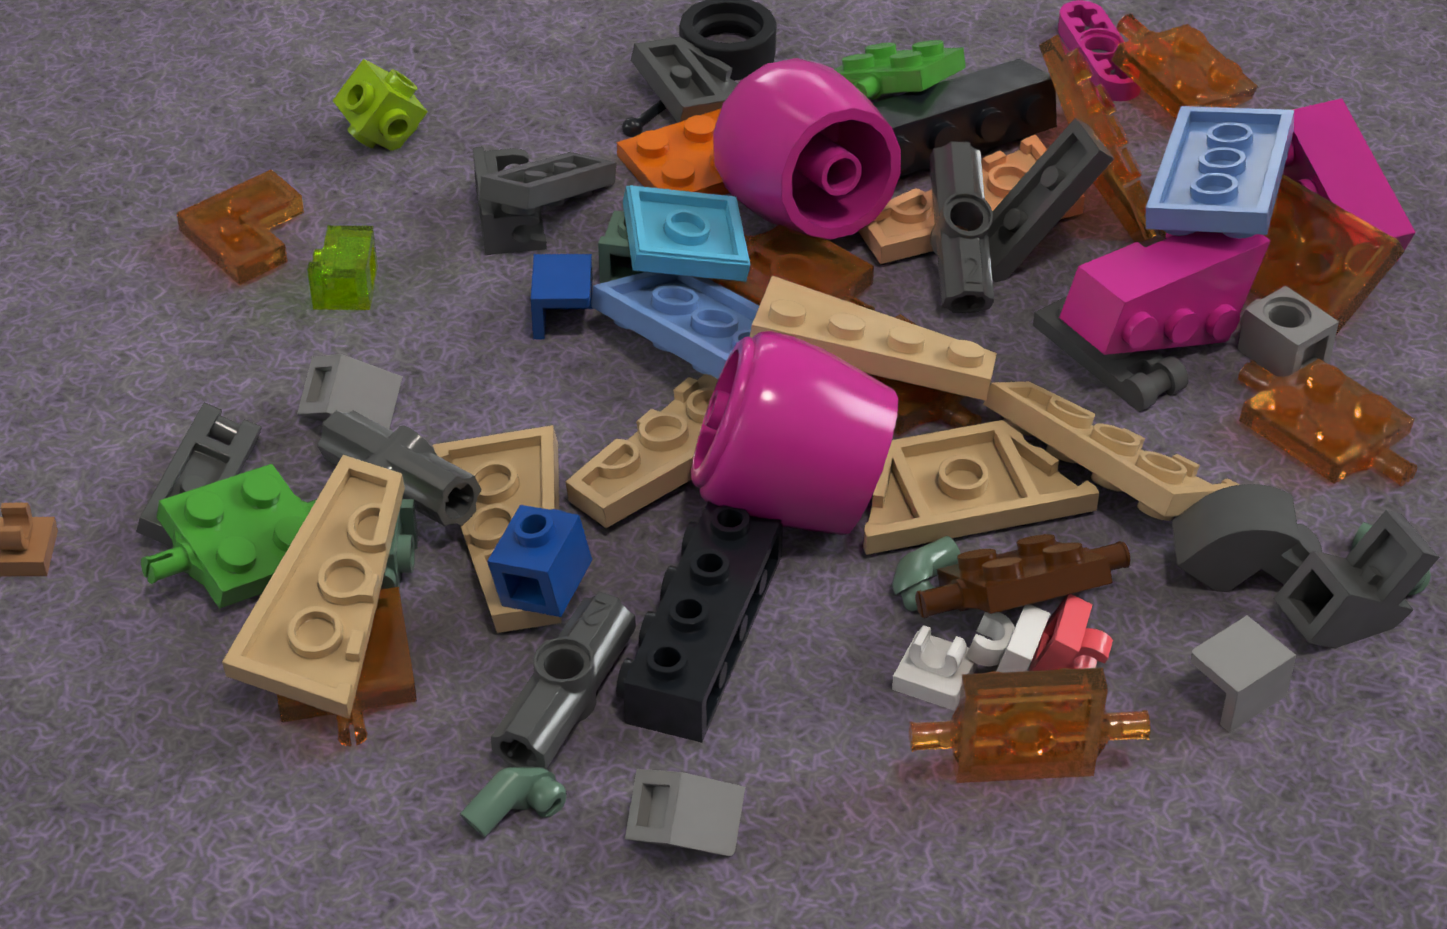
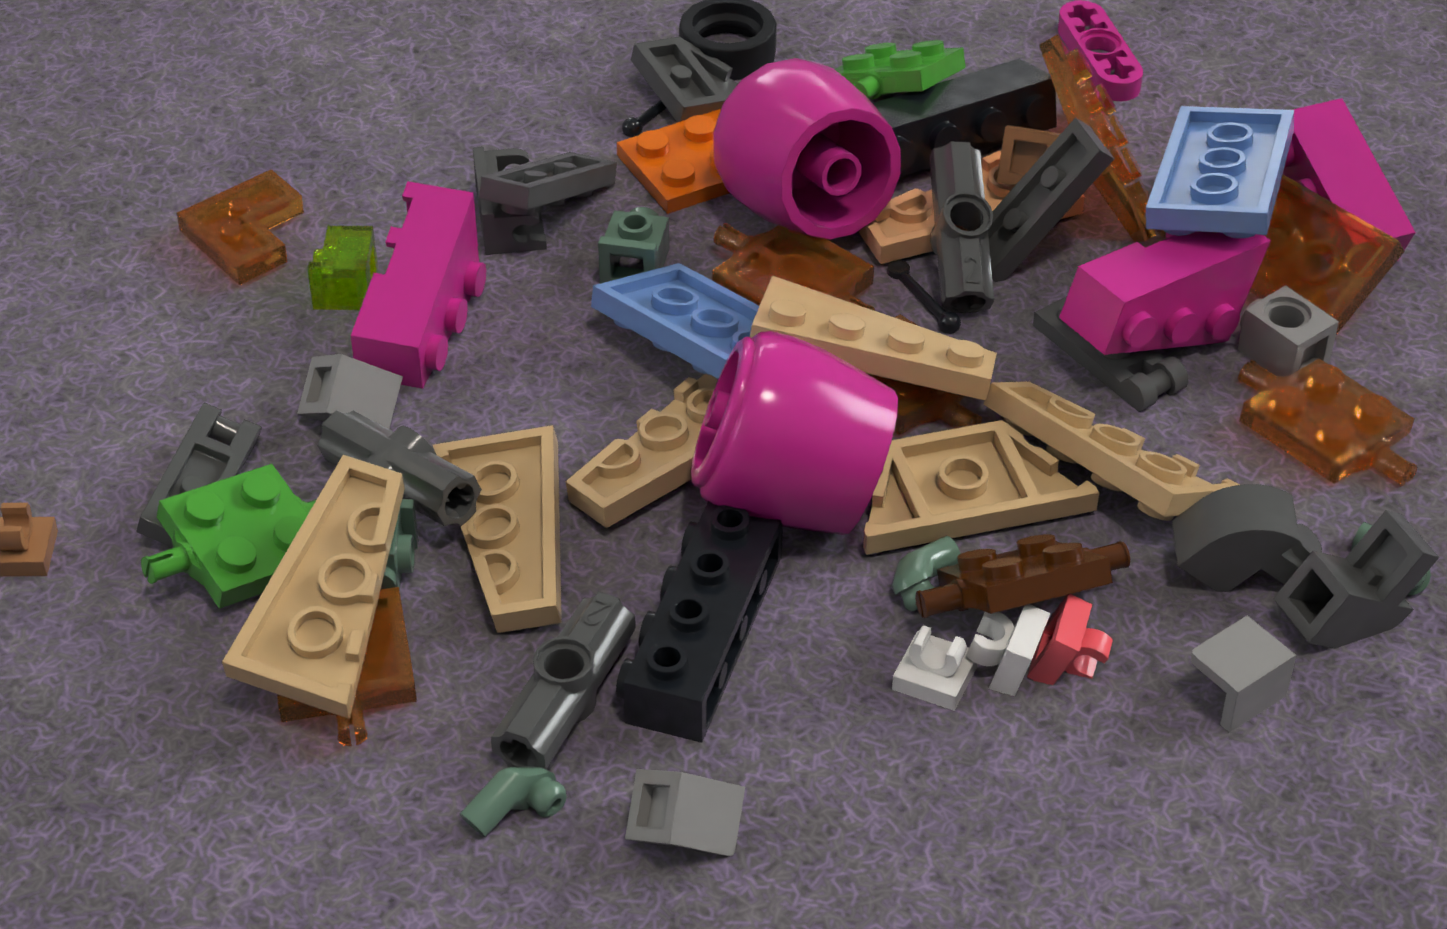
lime brick [332,58,428,151] -> none
blue brick [487,505,592,617] -> none
blue panel [531,254,593,340] -> none
medium azure tile [623,185,751,282] -> none
clear orange plate [909,668,1151,783] -> none
clear orange plate [1111,13,1258,119] -> none
none -> dark pink wedge [350,181,486,389]
none -> black hinge [887,260,961,334]
none -> medium nougat tile [997,125,1061,185]

